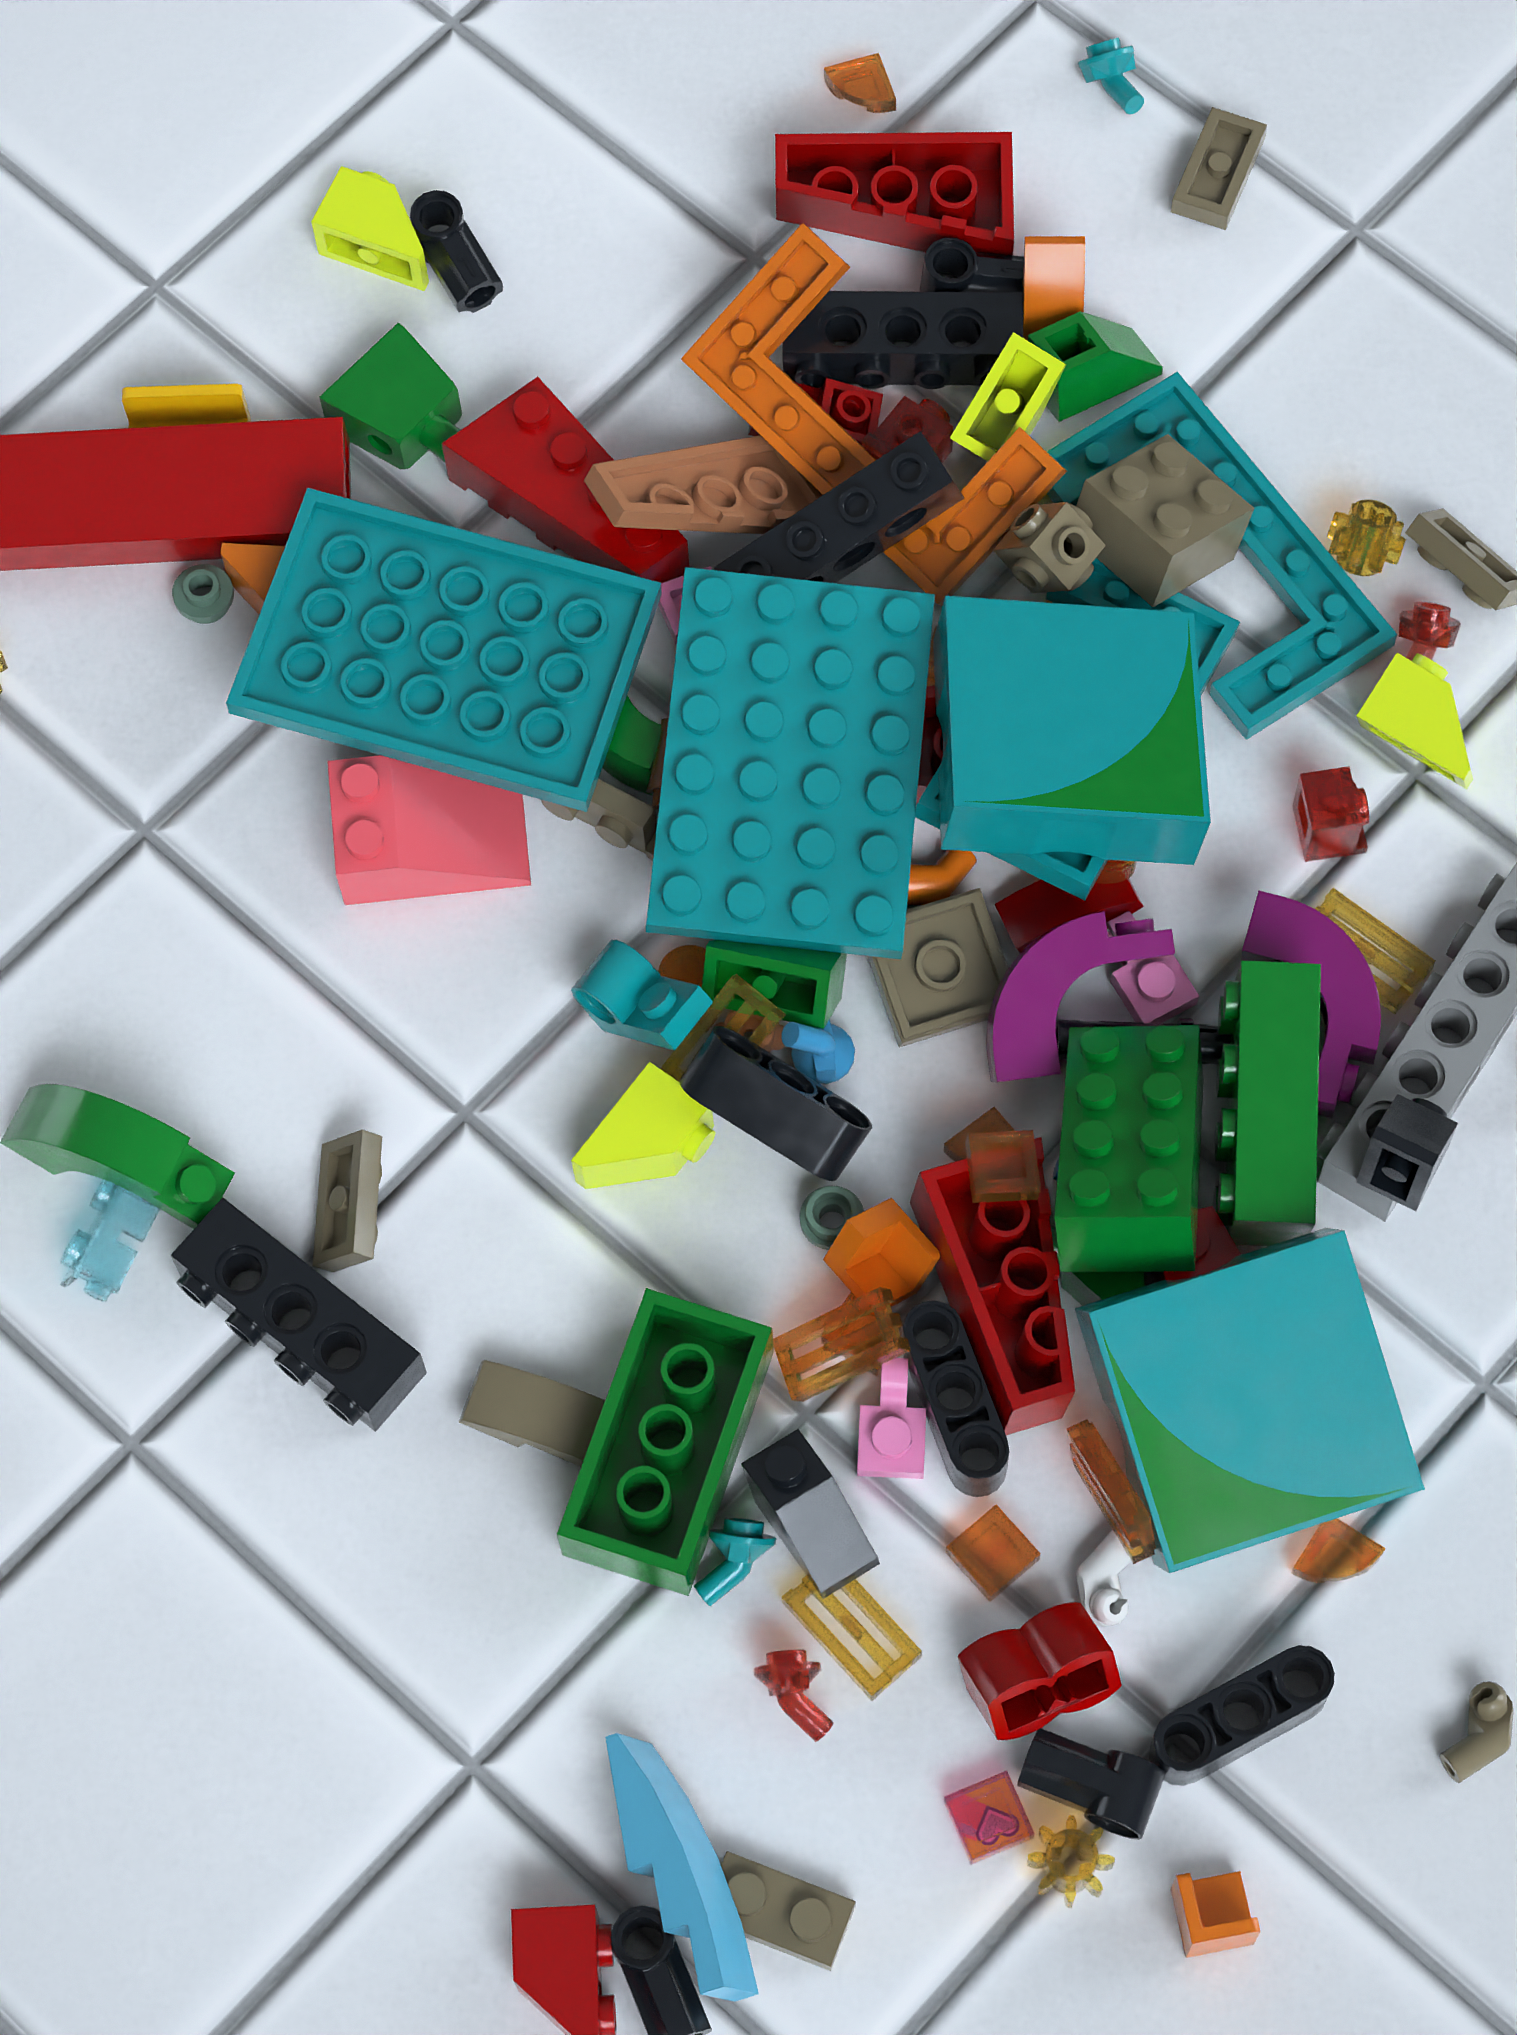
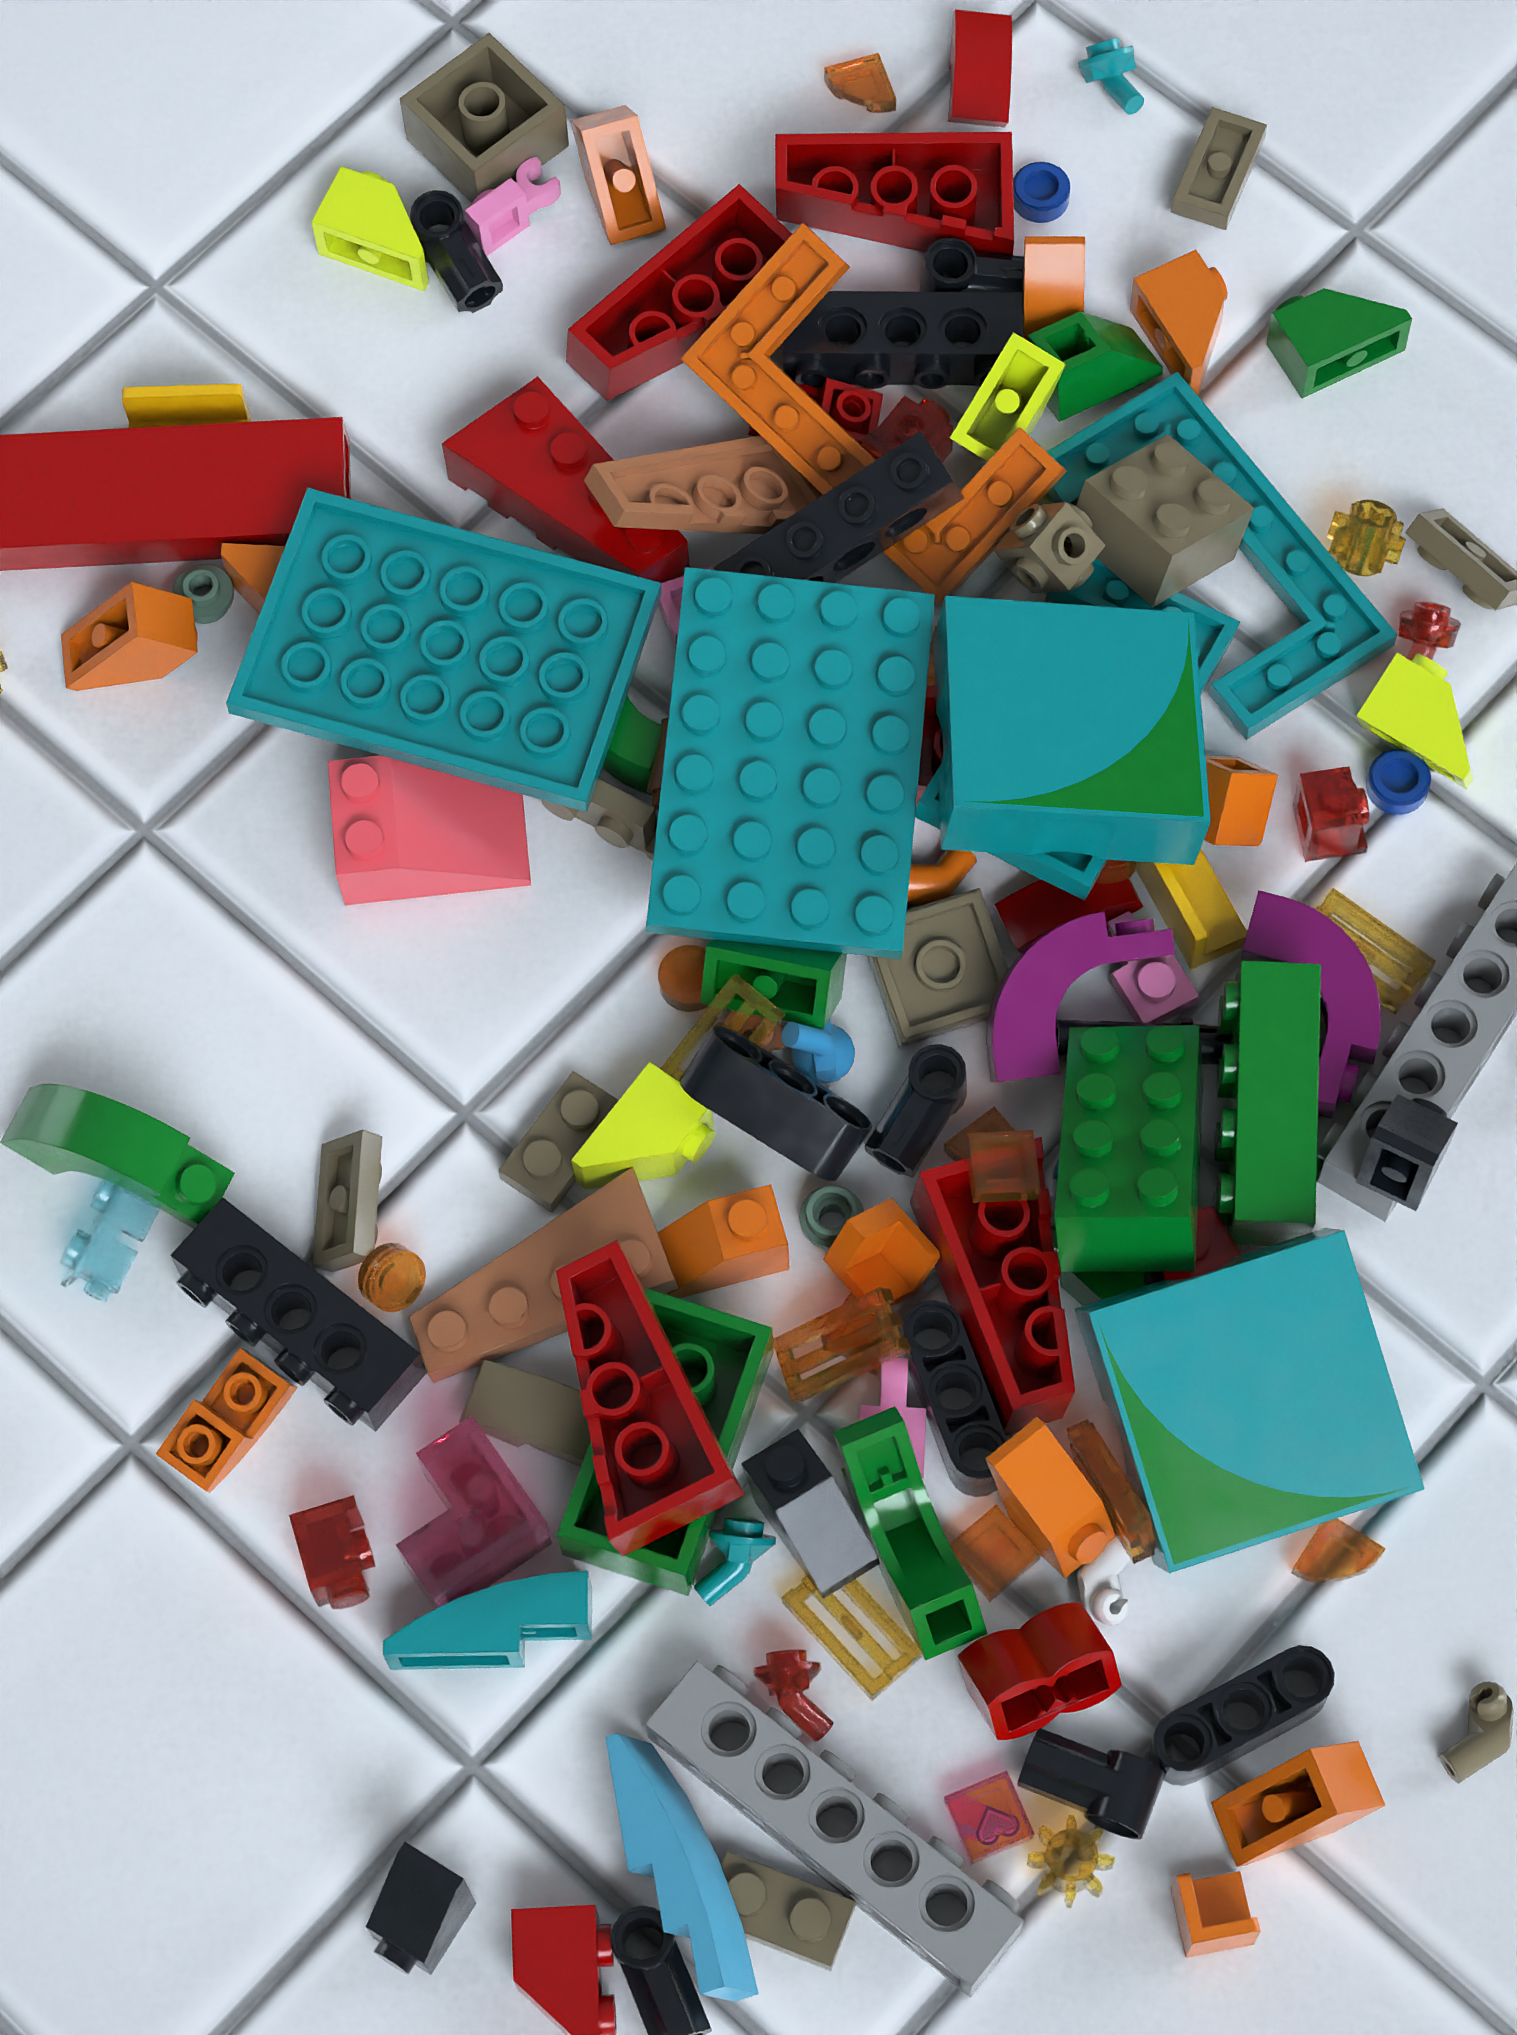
green torso [319,323,462,470] -> none
teal plate [571,940,713,1051] -> none
none -> orange slope [61,581,198,691]
none -> orange slope [156,1348,298,1493]
none -> clear red brick [289,1495,376,1609]
none -> clear orange tile [358,1243,426,1312]
none -> black slope [366,1842,476,1975]
none -> teal slope [383,1570,592,1670]
none -> clear pink brick [396,1416,553,1610]
none -> dark tan brick [399,33,569,203]
none -> nougat wing [409,1167,678,1383]
none -> bright pink plate [465,157,561,256]
none -> dark tan plate [498,1071,618,1213]
none -> red wedge [556,1240,744,1557]
none -> red wedge [566,184,792,401]
none -> slope [570,105,666,245]
none -> light grey brick [645,1660,1024,1998]
none -> orange slope [658,1184,790,1298]
none -> green arch [833,1406,988,1660]
none -> black piece [865,1044,967,1178]
none -> red slope [948,9,1012,128]
none -> orange slope [985,1417,1116,1578]
none -> blue tile [1013,162,1070,223]
none -> orange slope [1130,250,1228,395]
none -> yellow panel [1134,849,1247,970]
none -> orange panel [1204,755,1278,846]
none -> orange slope [1211,1741,1386,1867]
none -> green slope [1266,288,1412,398]
none -> blue tile [1366,749,1431,815]

